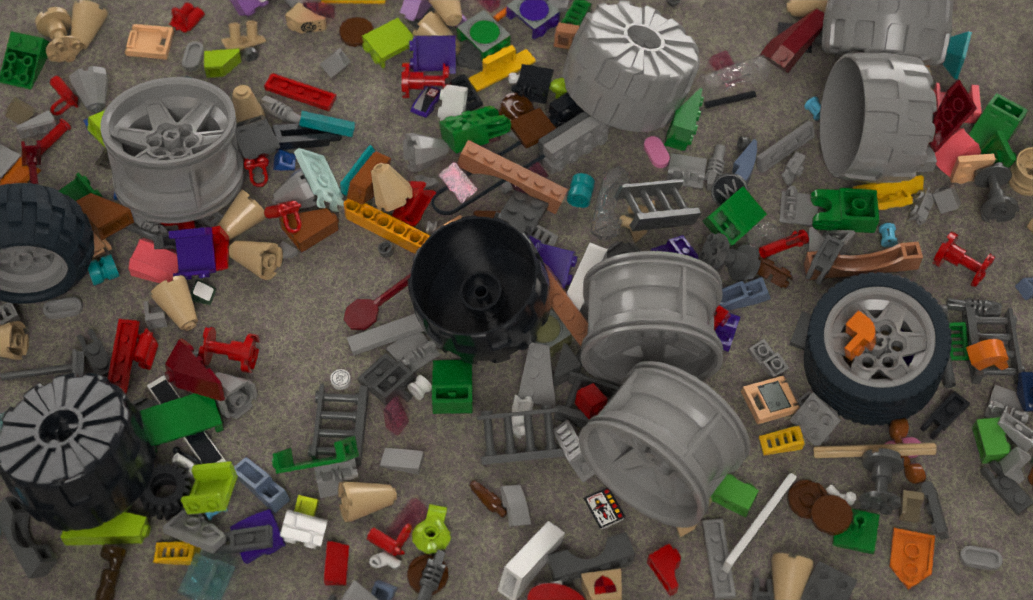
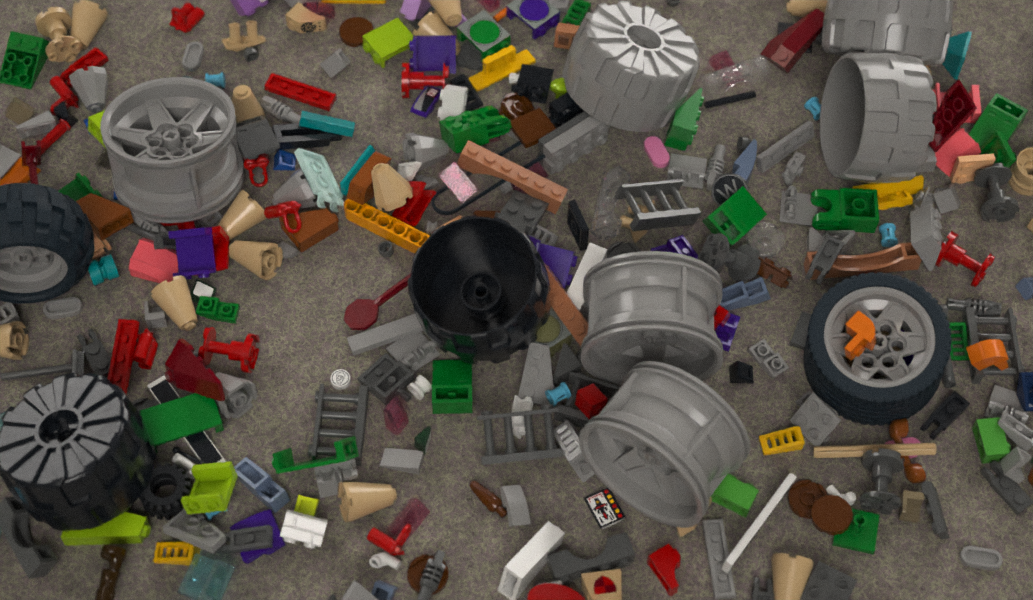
light nougat container [125,24,174,59] -> none
lime slope [204,49,242,78] -> none
red slope [324,541,349,586] -> none
lime animal [412,504,451,554] -> none
teal wheel [567,173,595,208] -> none
light nougat container [741,376,800,425] -> none
red piece [759,229,809,258] -> none
orange tile [889,528,935,590] -> none
none -> black slope [54,101,79,127]
none -> red hinge [60,47,109,88]
none -> green slope [196,296,240,324]
none -> medium azure bush [205,72,225,88]
none -> white tile [397,161,421,181]
none -> clear green slope [414,426,431,456]
none -> medium azure bush [545,382,571,407]
none -> black tile [567,200,589,251]
none -> black slope [729,361,754,384]
none -> light grey slope [910,203,943,271]

